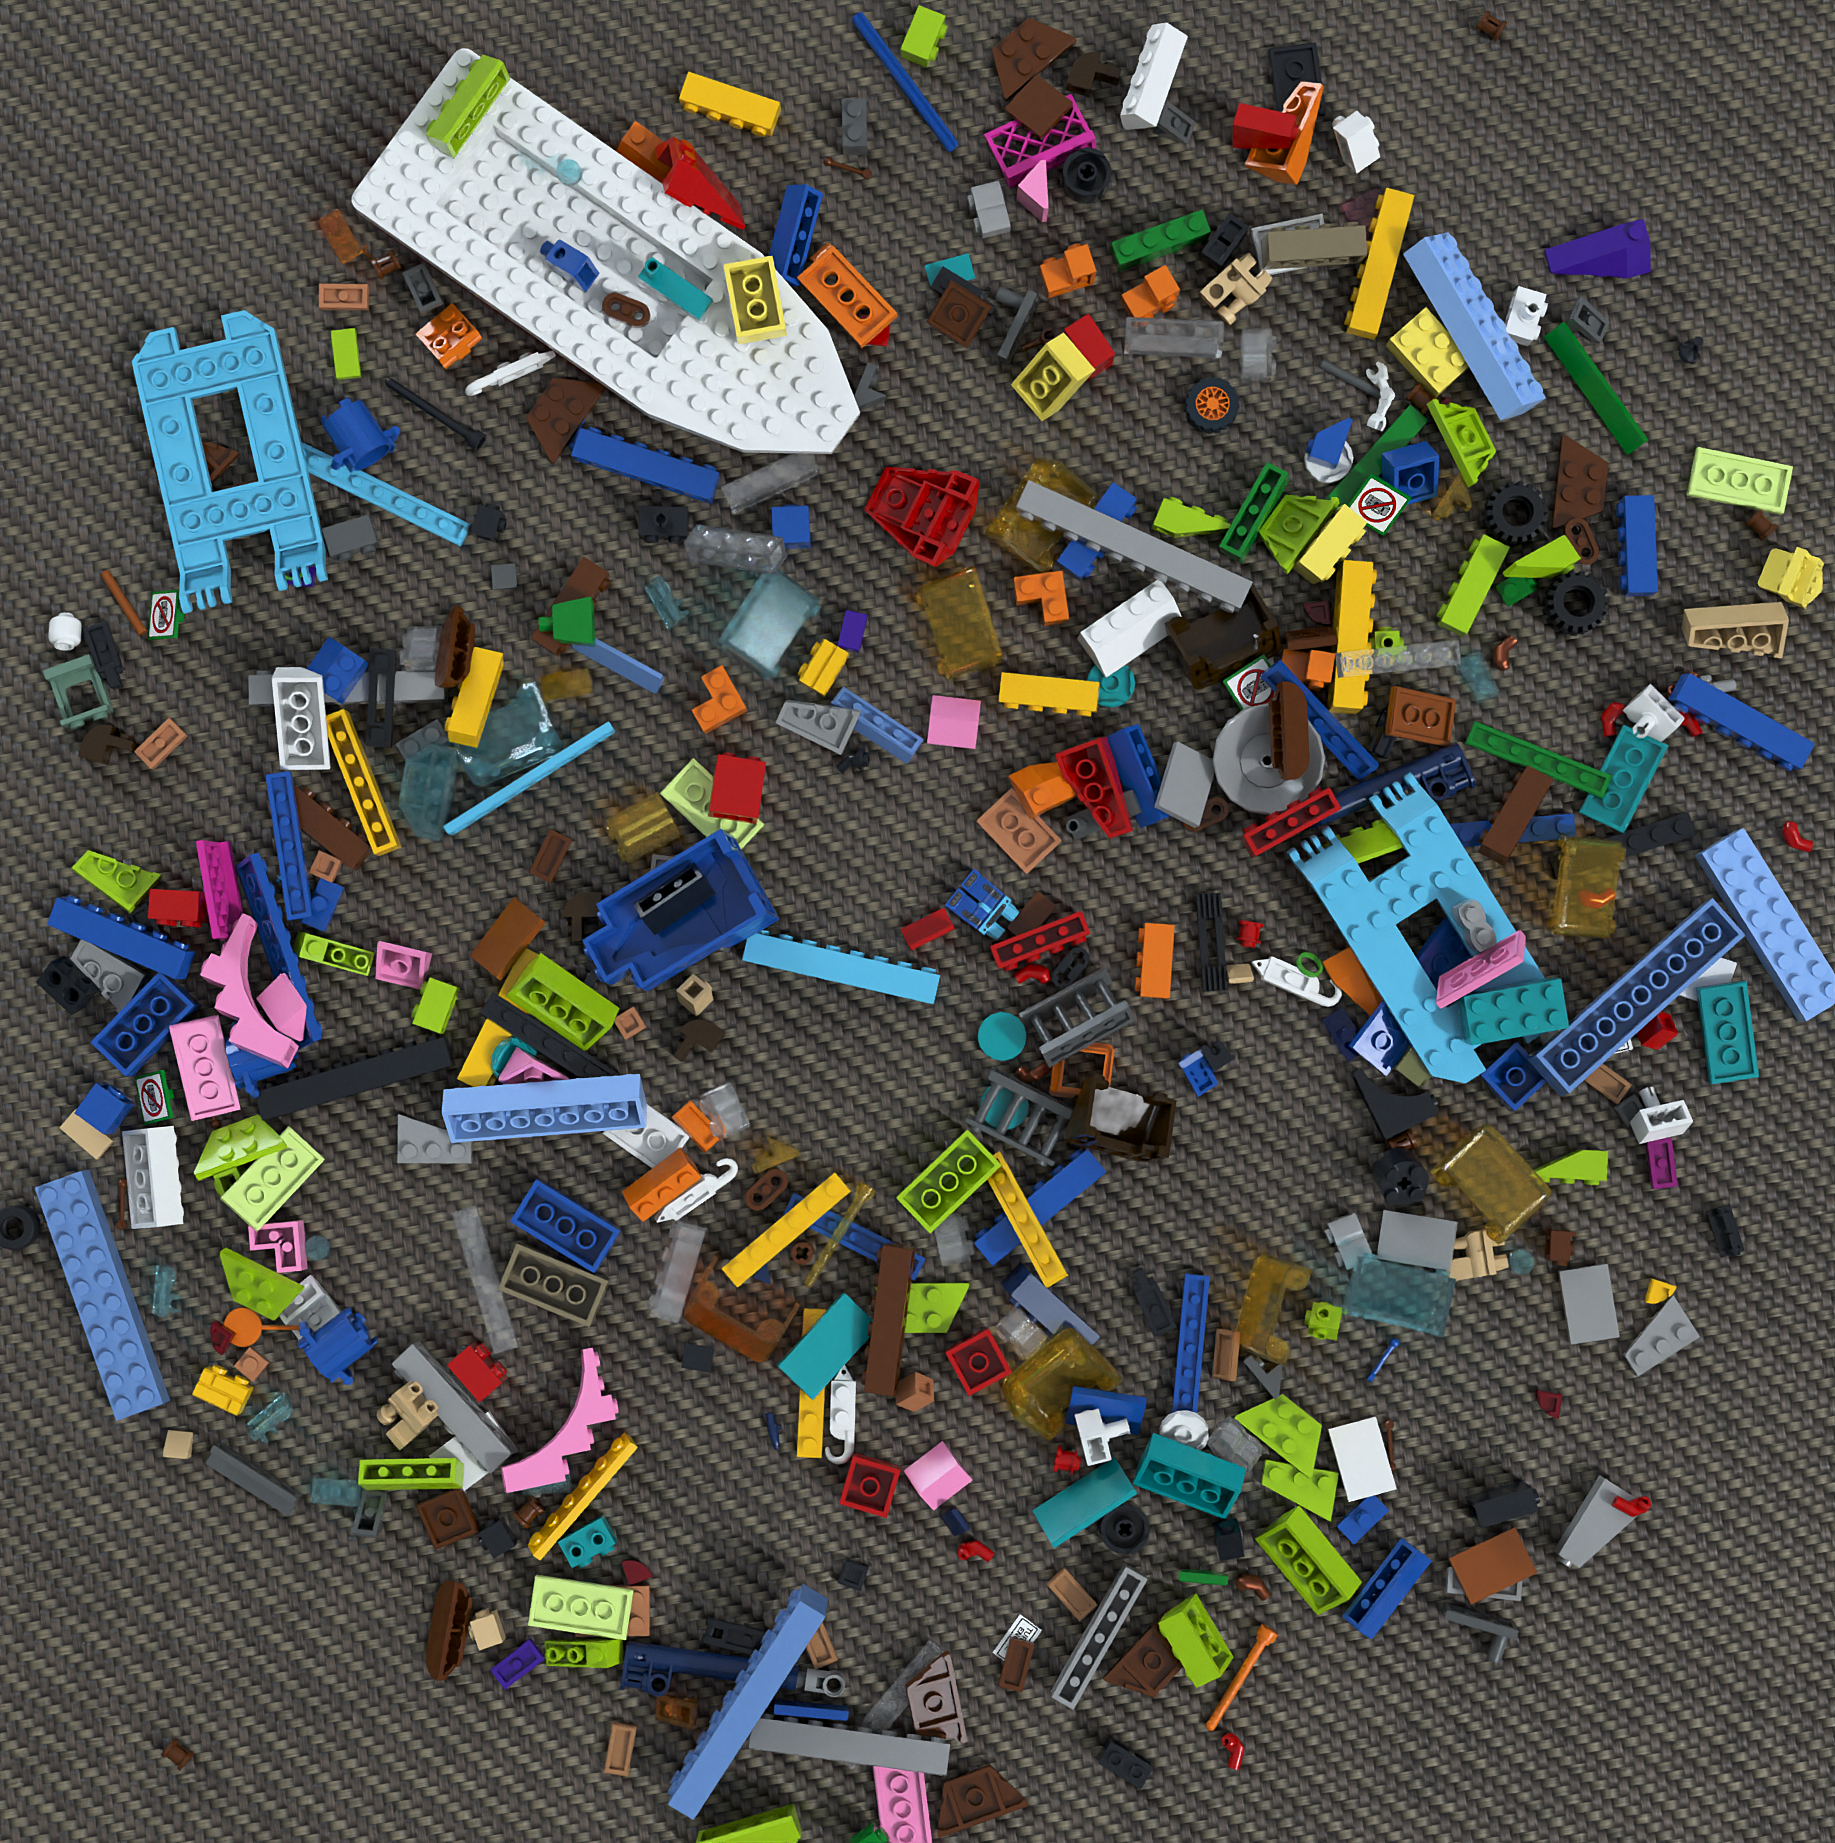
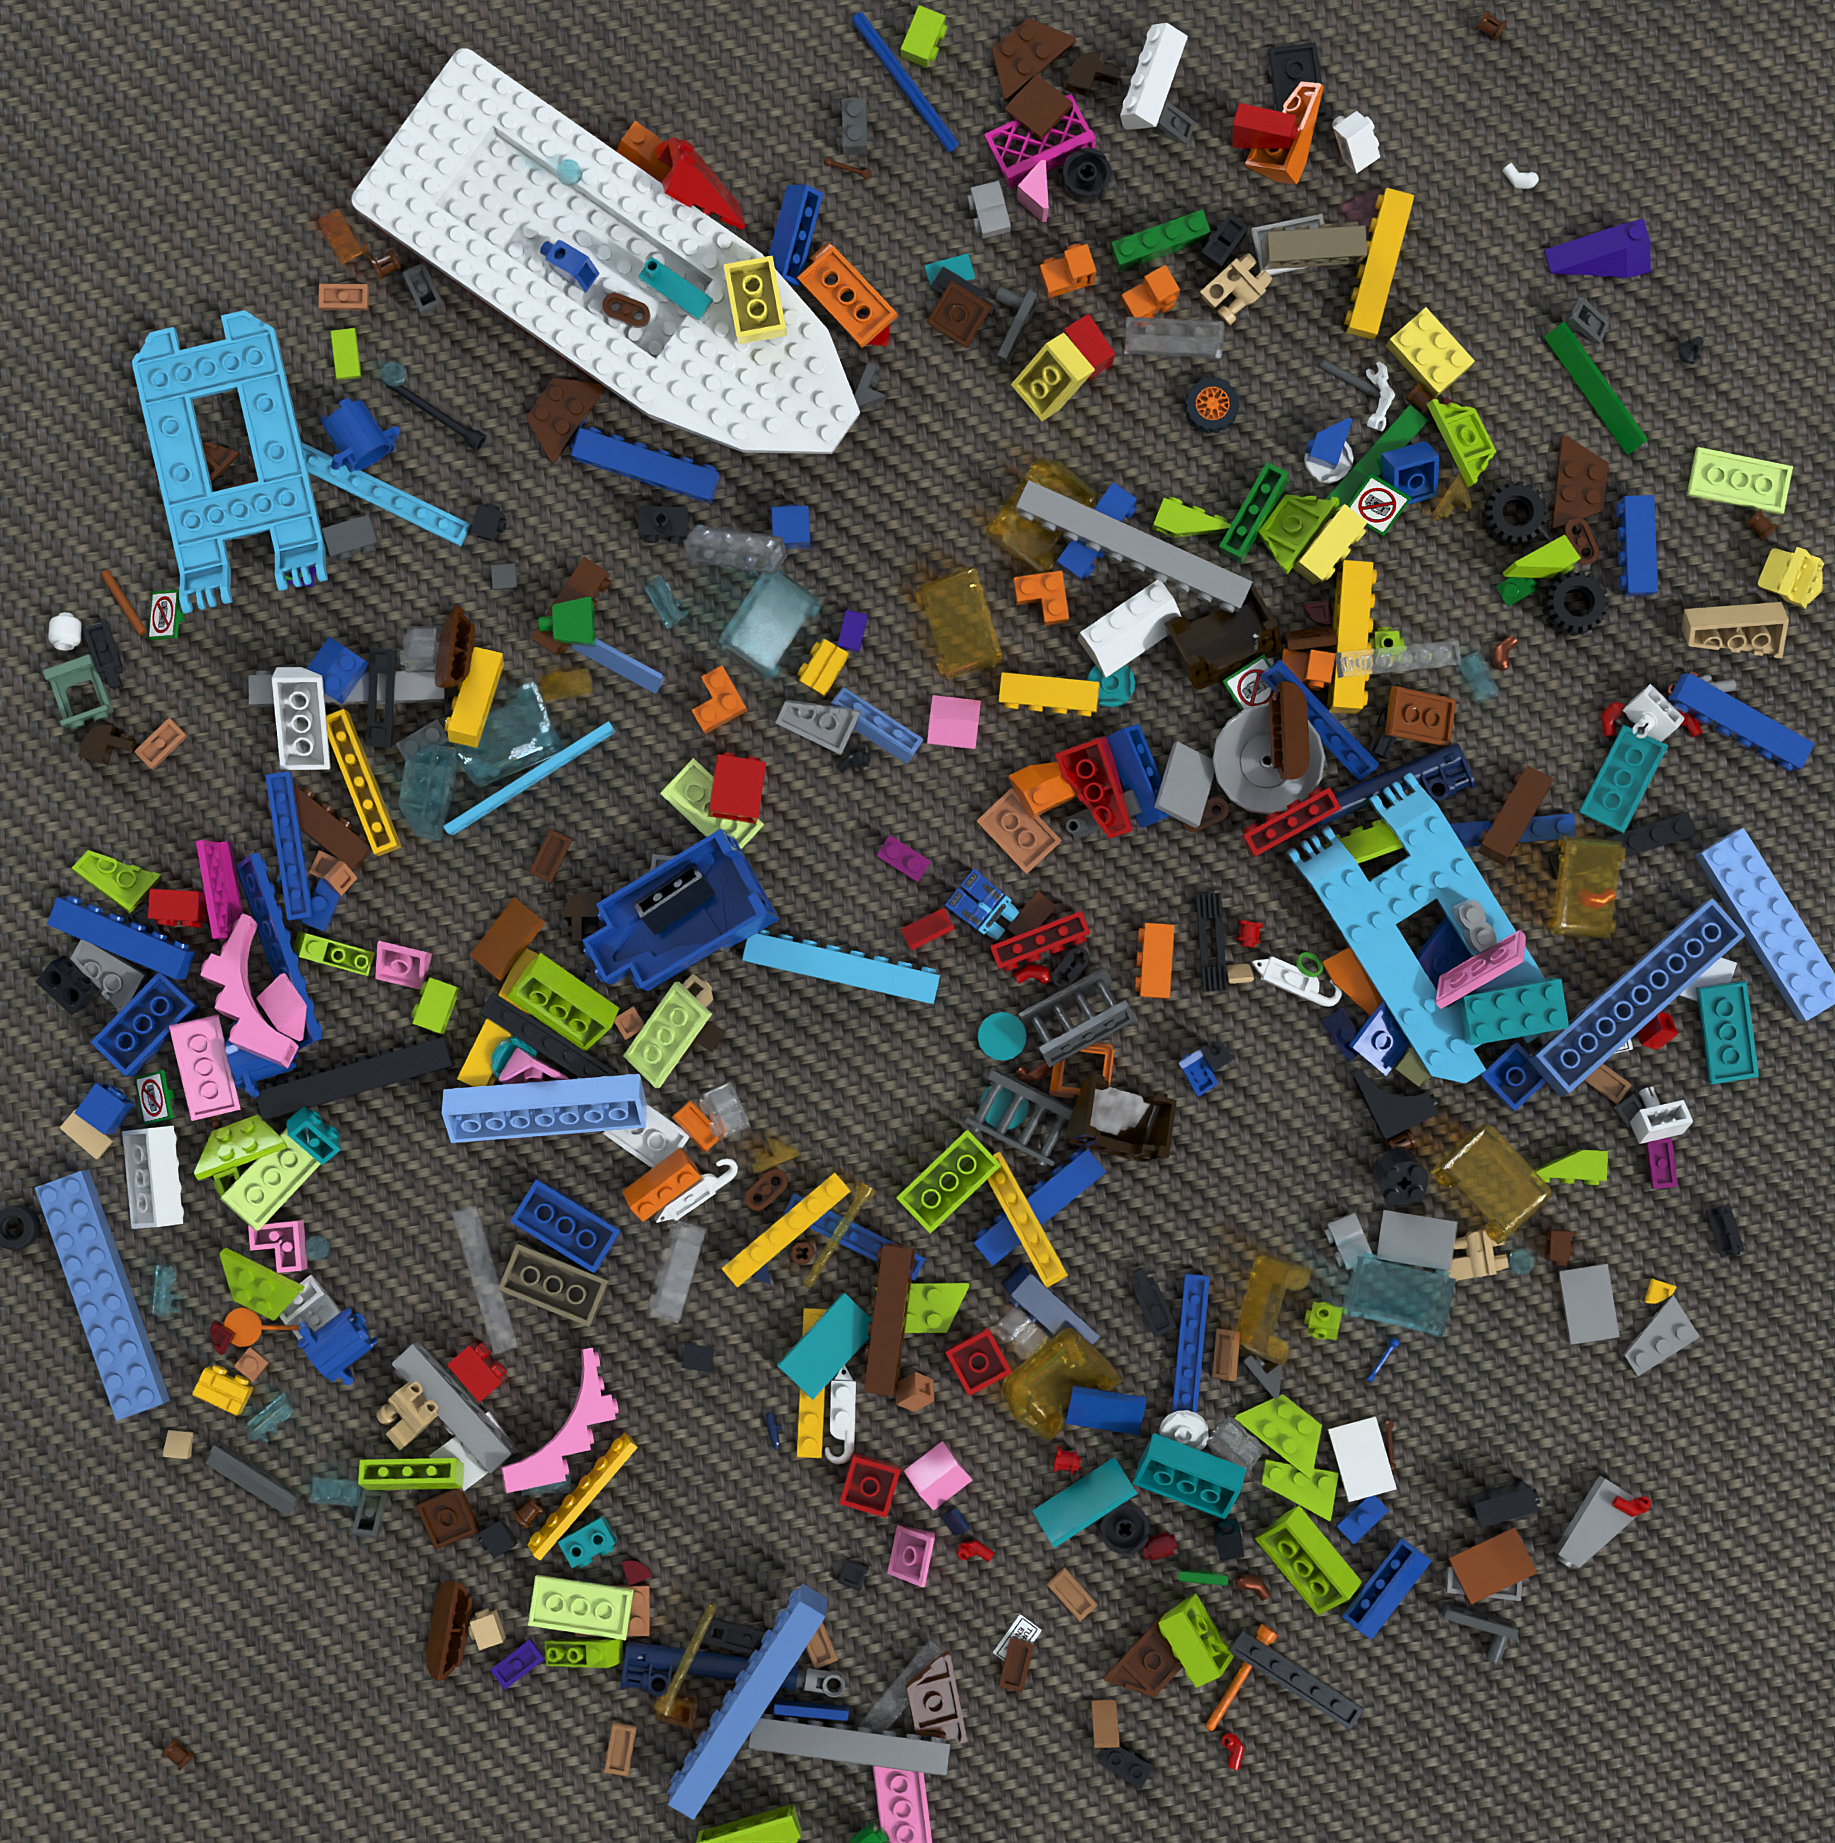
reddish brown hinge [116,1178,127,1230] -> none
light grey wing [397,1114,473,1163] -> none
orange plate [415,303,483,369] -> none
lime slope [426,55,510,159] -> none
white plate [465,350,556,396] -> none
clear yellow brick [605,792,682,864] -> none
yellow brick [679,71,781,137] -> none
clear orange windscreen [684,1253,802,1362] -> none
clear brick [721,453,820,514] -> none
red wedge [864,467,979,568] -> none
clear brick [934,1212,975,1267] -> none
reddish brown wing [937,1764,1029,1838] -> none
reddish brown hand [1020,329,1054,351] -> none
light grey brick [1051,1562,1147,1710] -> none
white brick [1075,1408,1131,1466] -> none
clear brick [1240,329,1276,381] -> none
light blue brick [1403,232,1546,421] -> none
lime brick [1436,534,1510,637] -> none
green tile [1465,721,1612,799] -> none
white brick [1505,286,1548,346] -> none
dark red tile [1536,1390,1562,1419] -> none
red arm [1782,821,1813,852] -> none
none -> teal brick [286,1106,341,1165]
none -> nougat plate [323,860,357,896]
none -> clear light blue tile [381,362,406,386]
none -> yellowish green tile [623,982,712,1088]
none -> clear yellow piece [654,1602,717,1717]
none -> magenta brick [876,835,931,883]
none -> bright pink slope [887,1525,935,1587]
none -> medium nougat tile [1091,1700,1119,1748]
none -> dark red brick [1142,1530,1178,1561]
none -> black plate [1227,1628,1364,1730]
none -> white arm [1502,163,1539,189]

